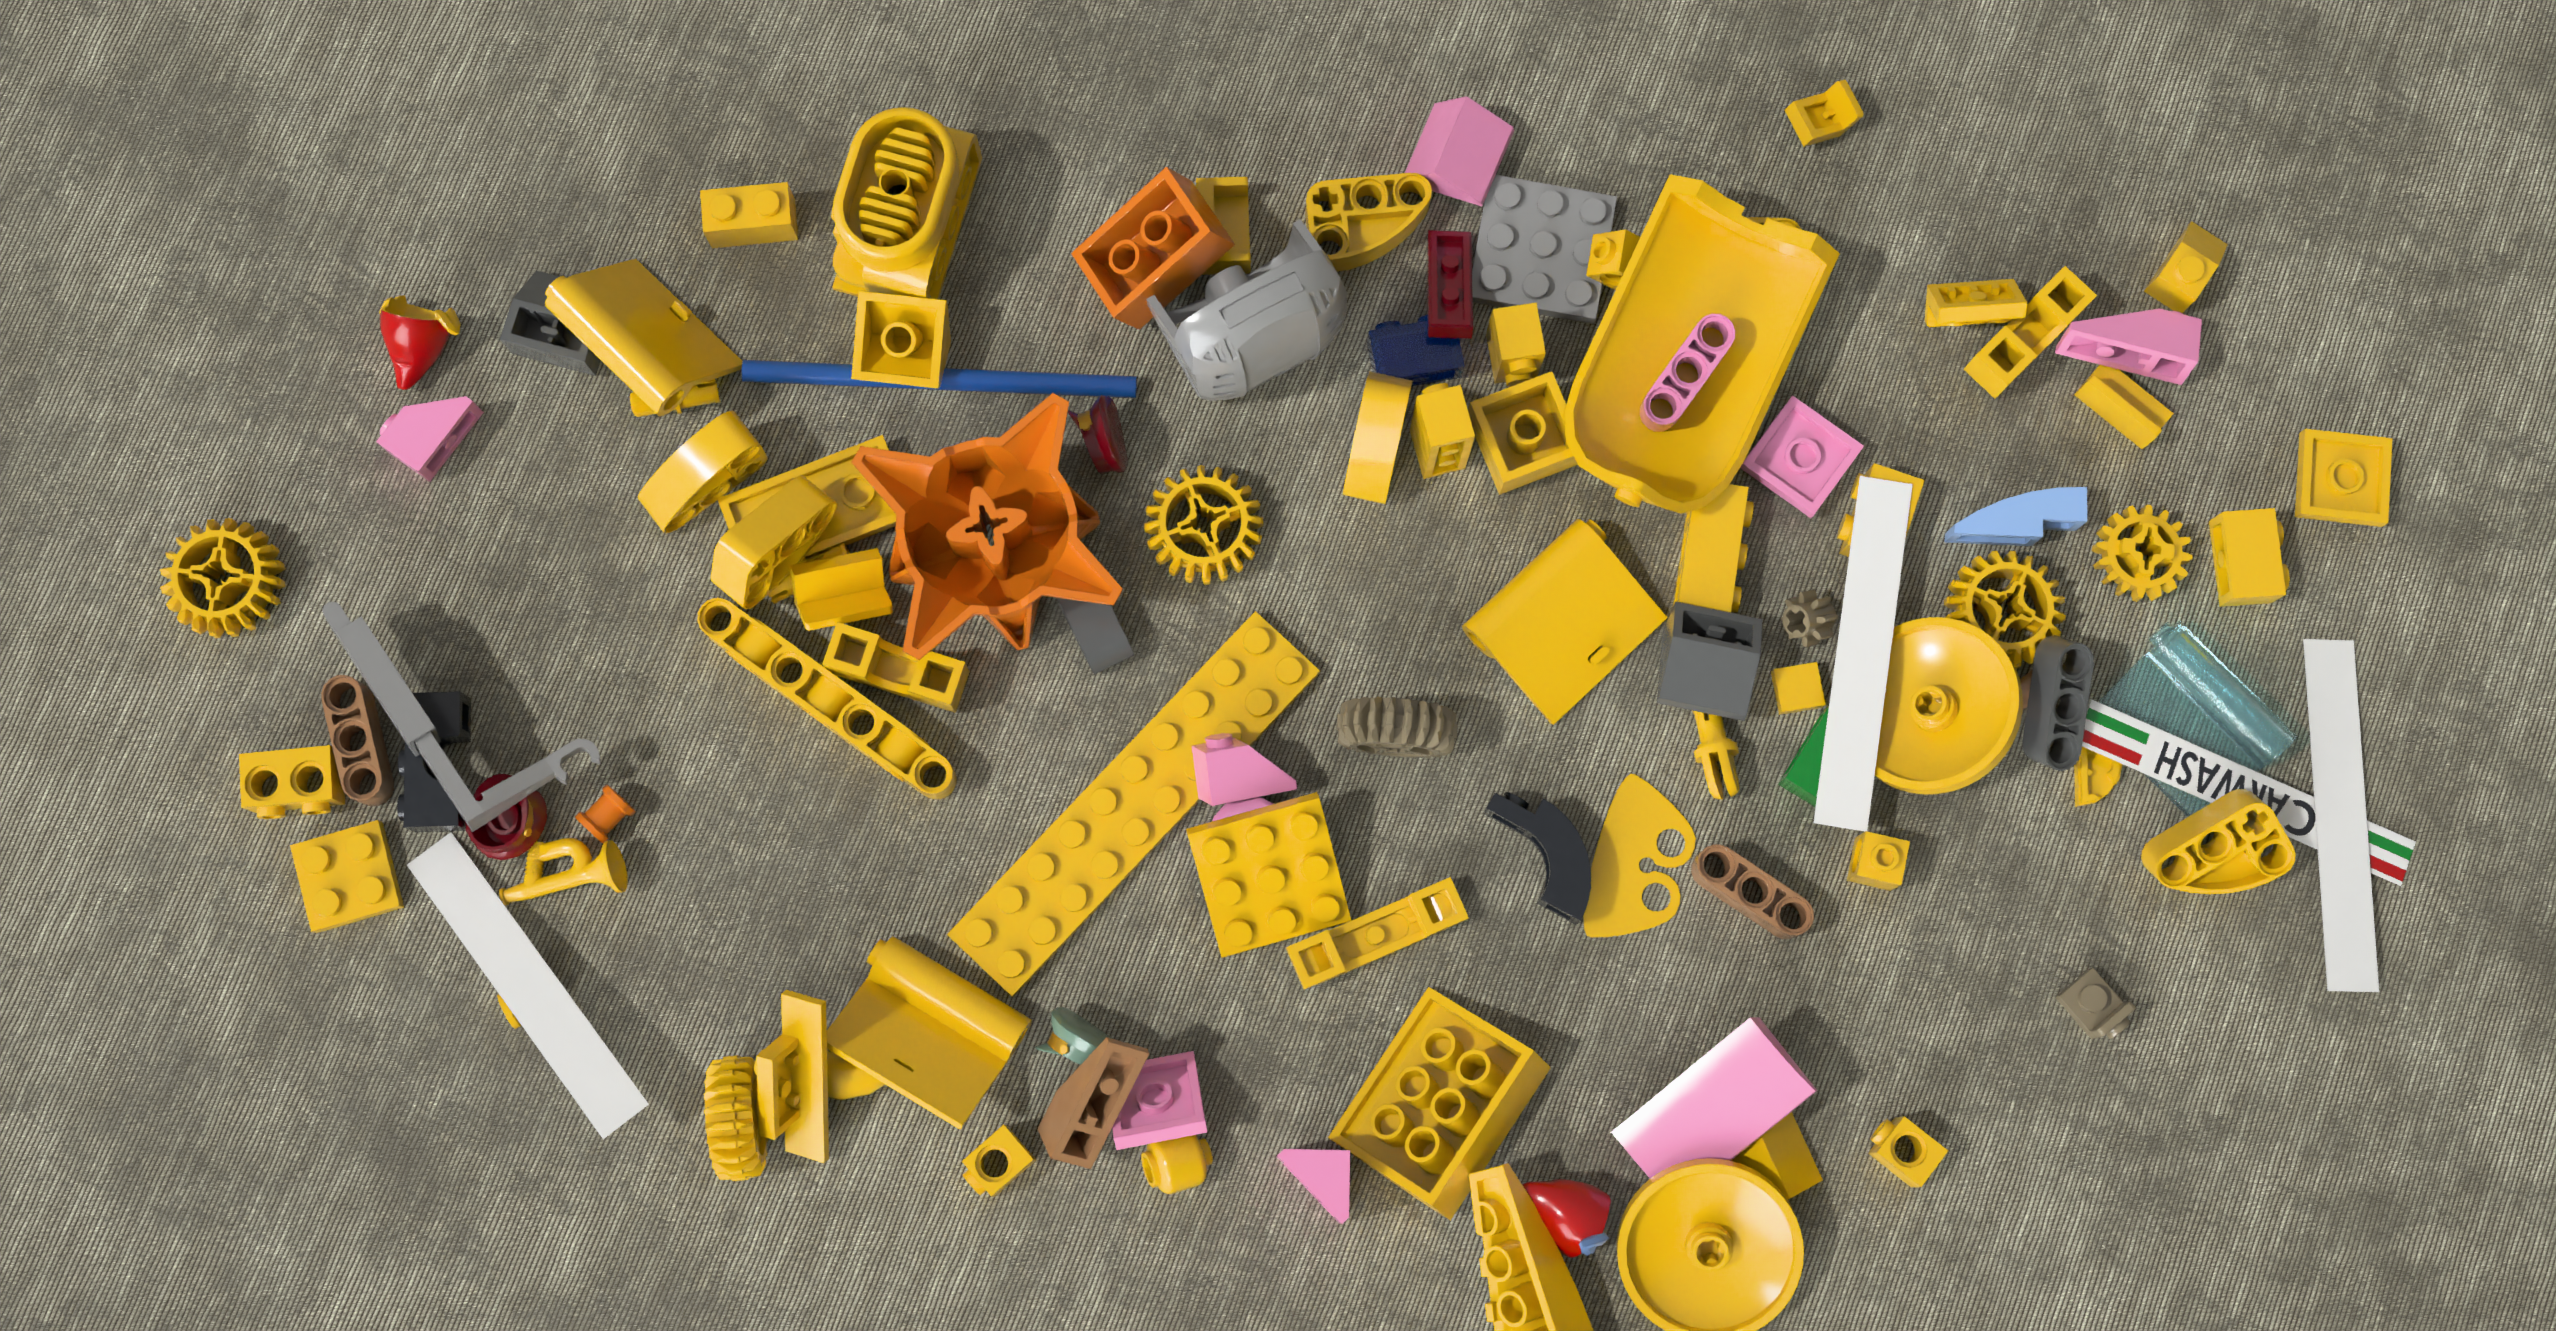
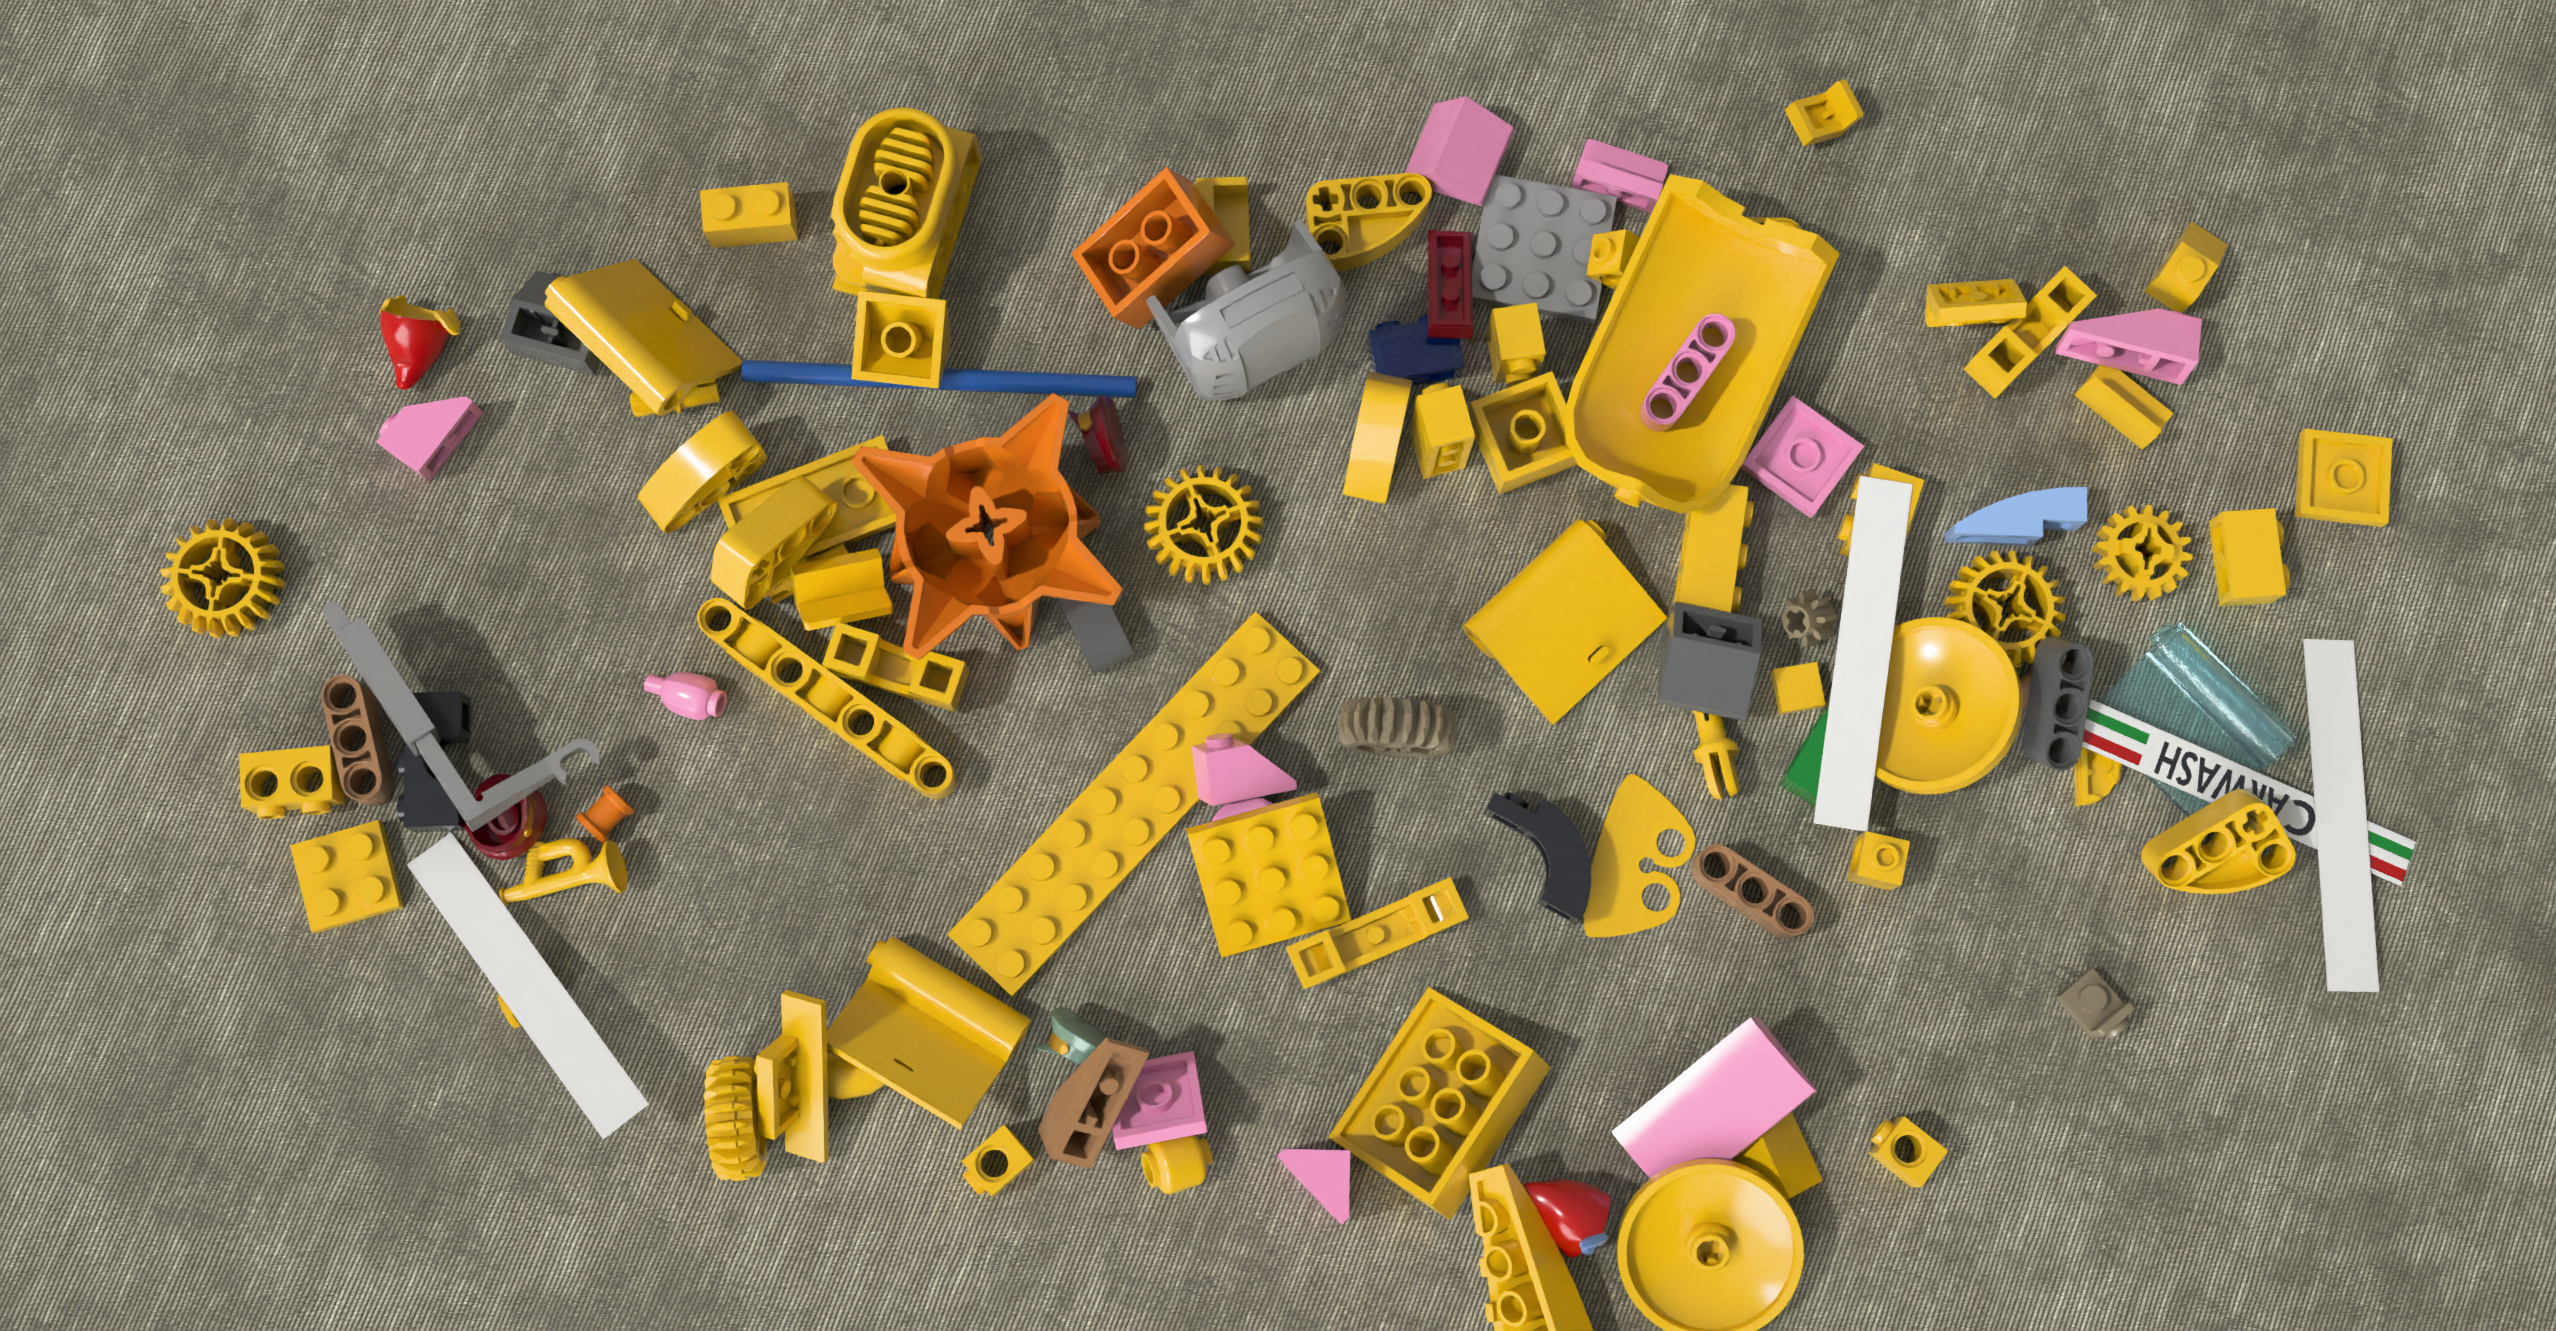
none -> bright pink plant [644,671,727,720]
none -> bright pink panel [1571,139,1668,213]

